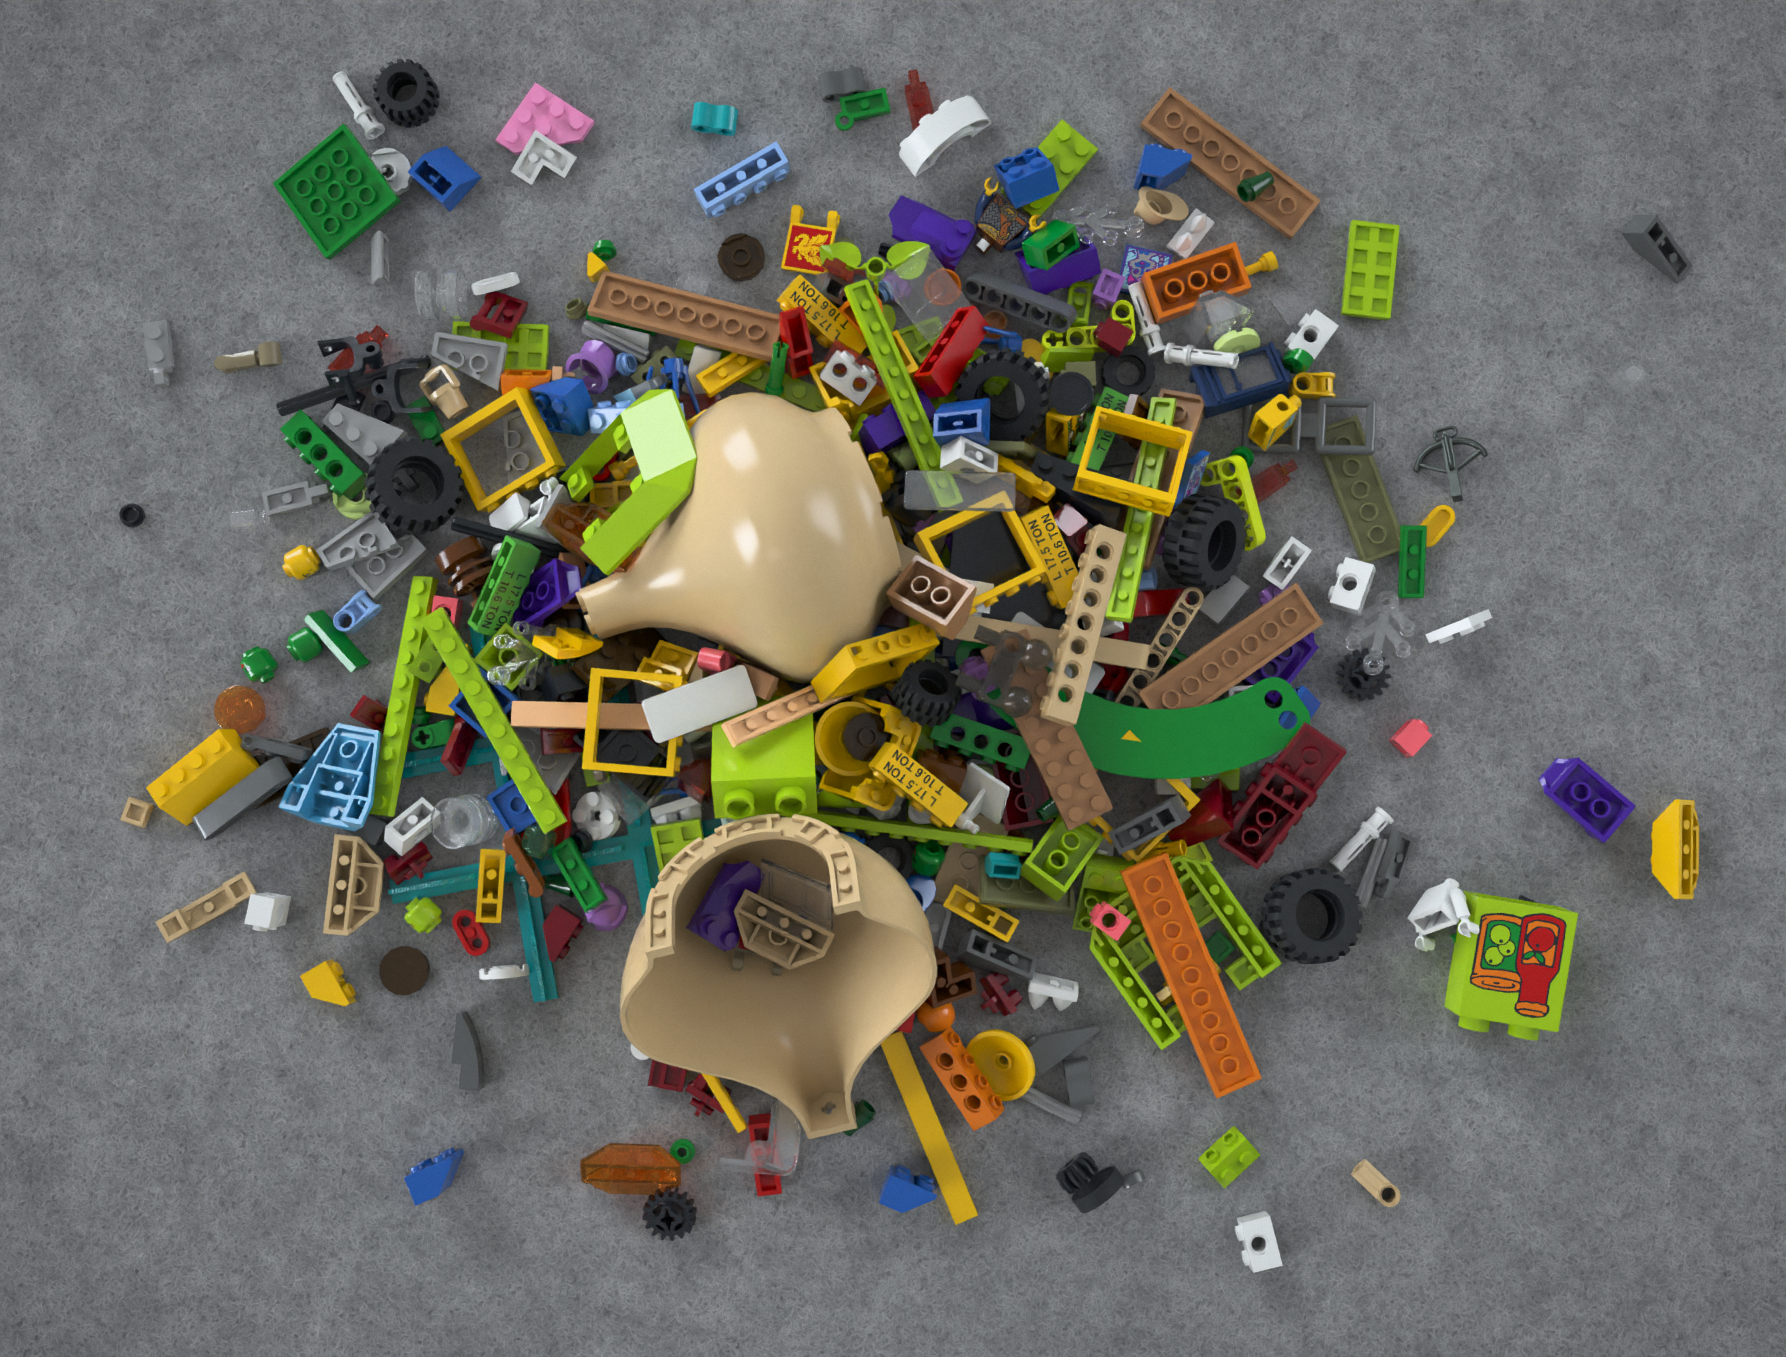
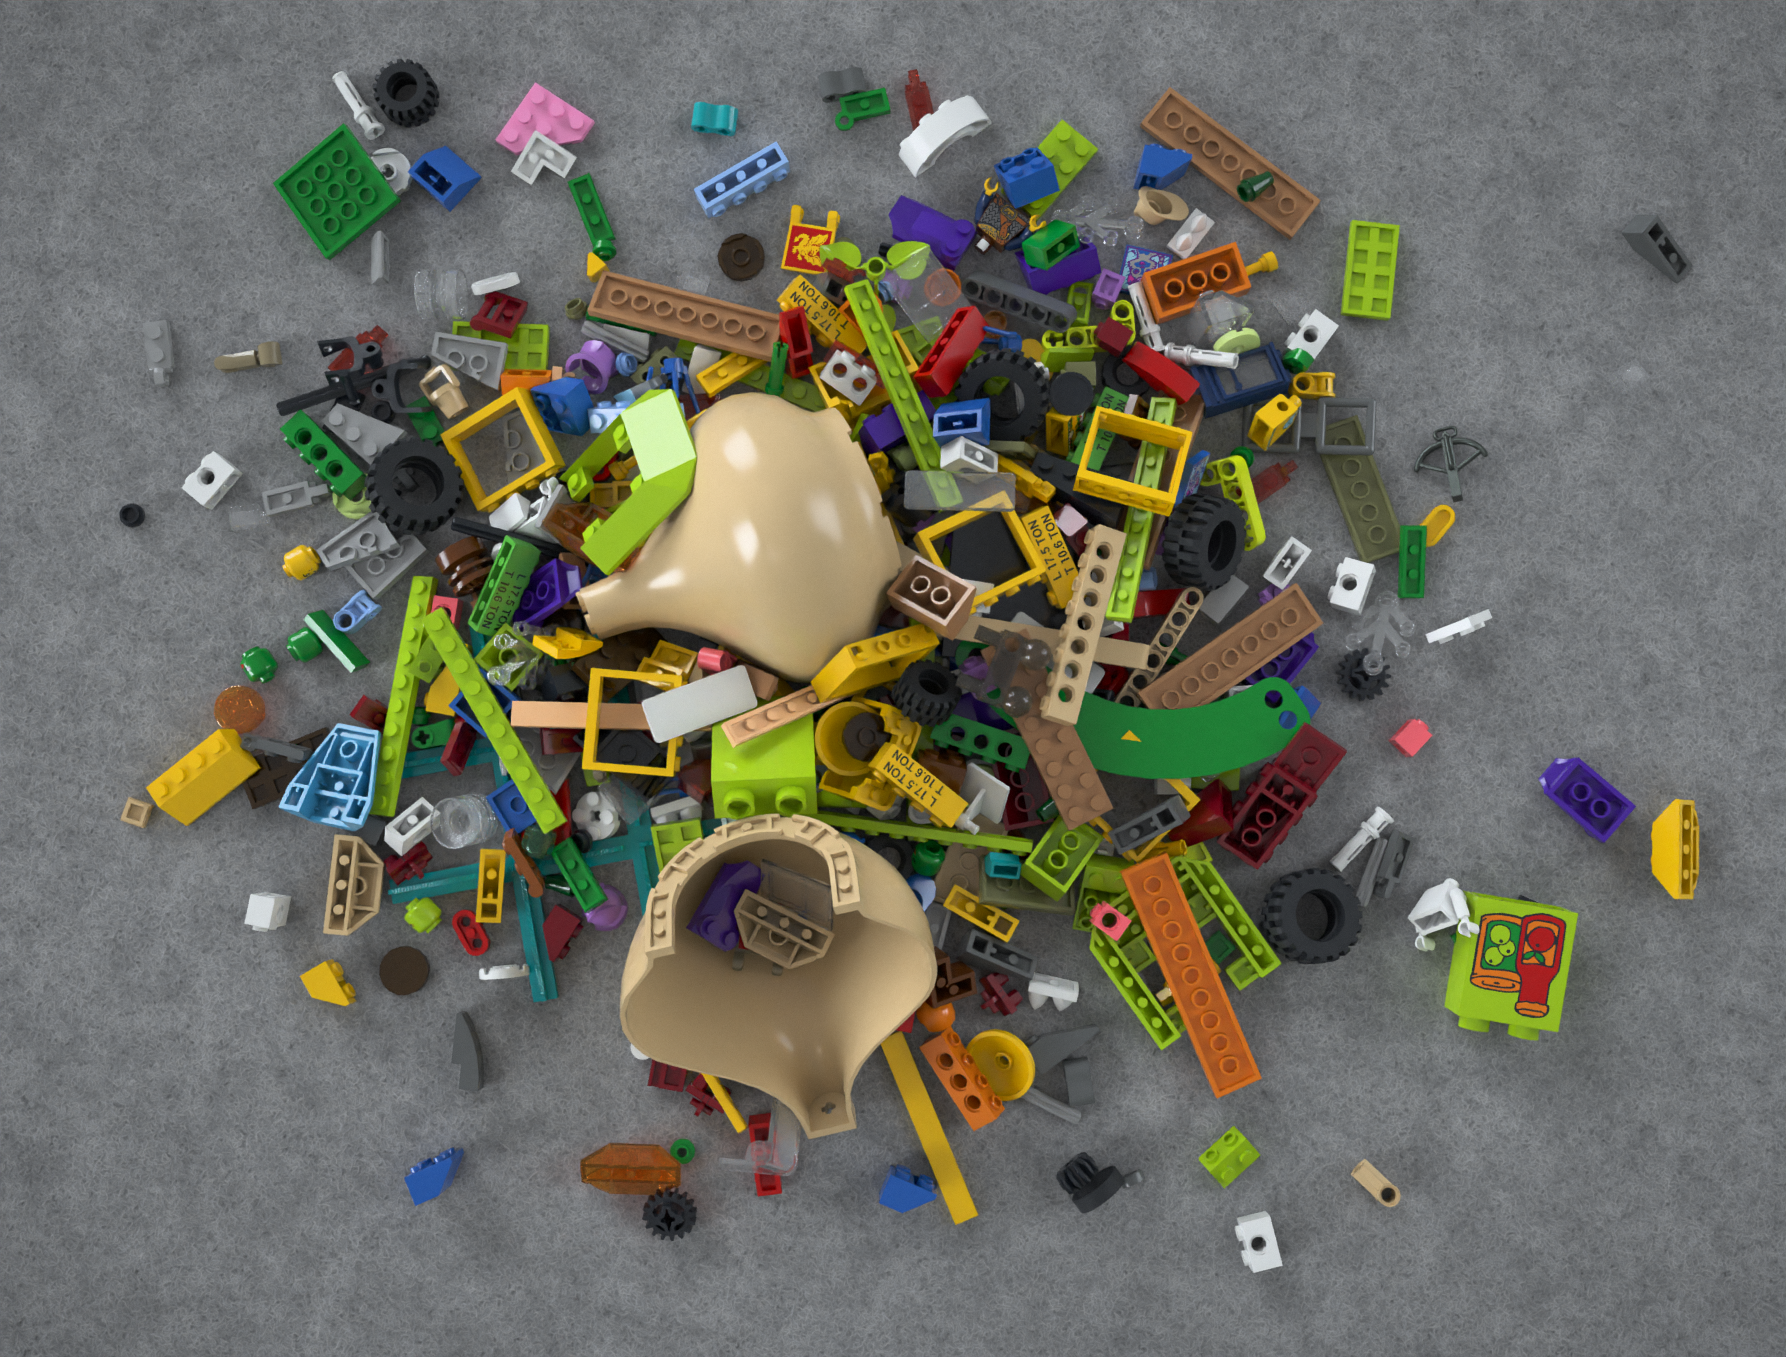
tan slope [156,871,257,943] -> none
dark grey beam [192,757,293,841] -> none
dark green cone [843,1099,876,1136] -> none
none -> white brick [182,451,243,510]
none -> green tile [567,173,616,247]
none -> red slope [1122,341,1200,406]

